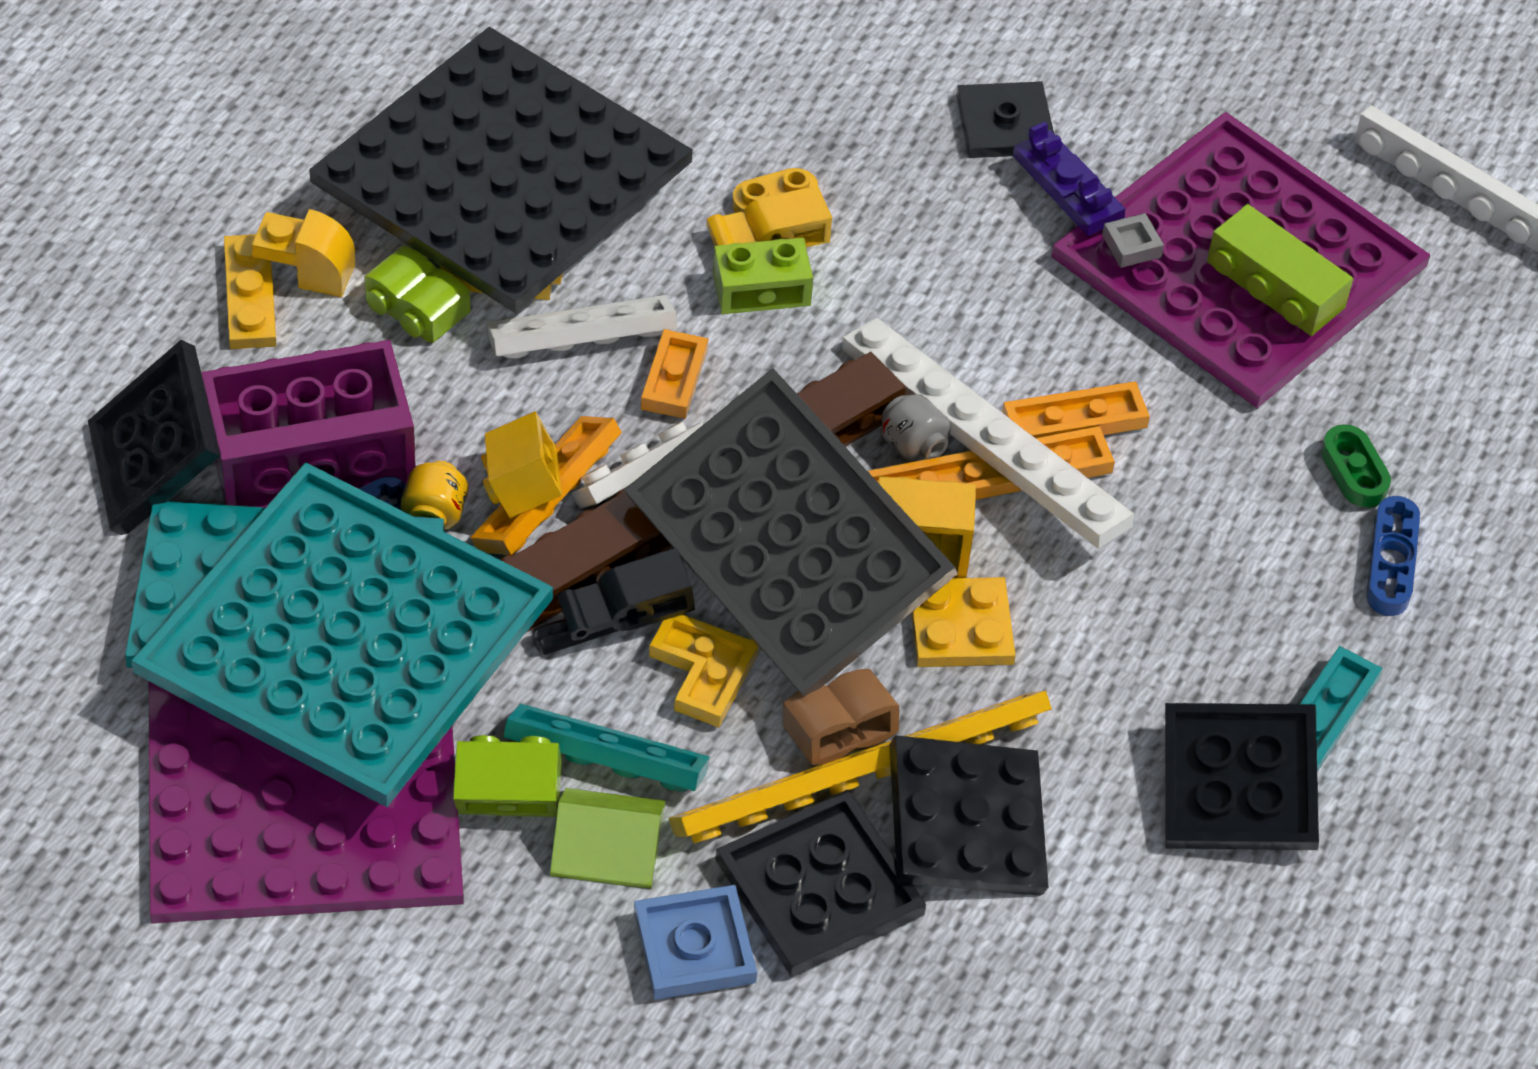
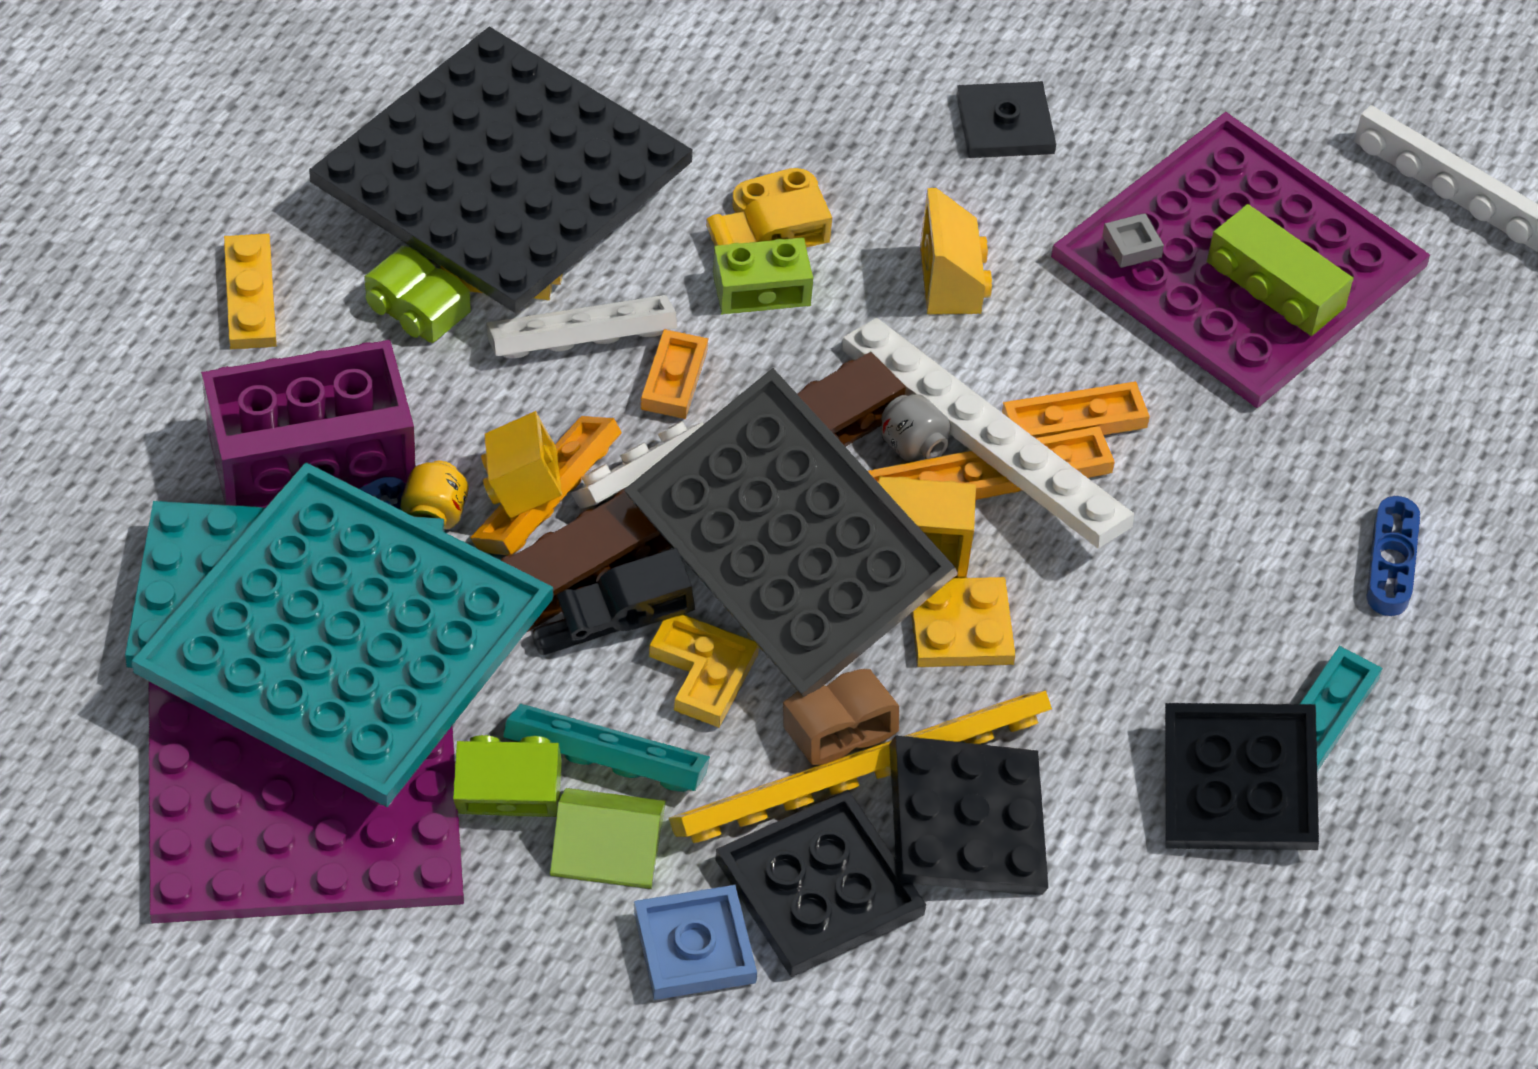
black plate [88,340,220,535] -> none
yellow brick [252,209,356,298] -> none
dark purple plate [1013,122,1126,236] -> none
green plate [1321,424,1391,508] -> none
none -> yellow slope [920,188,992,314]

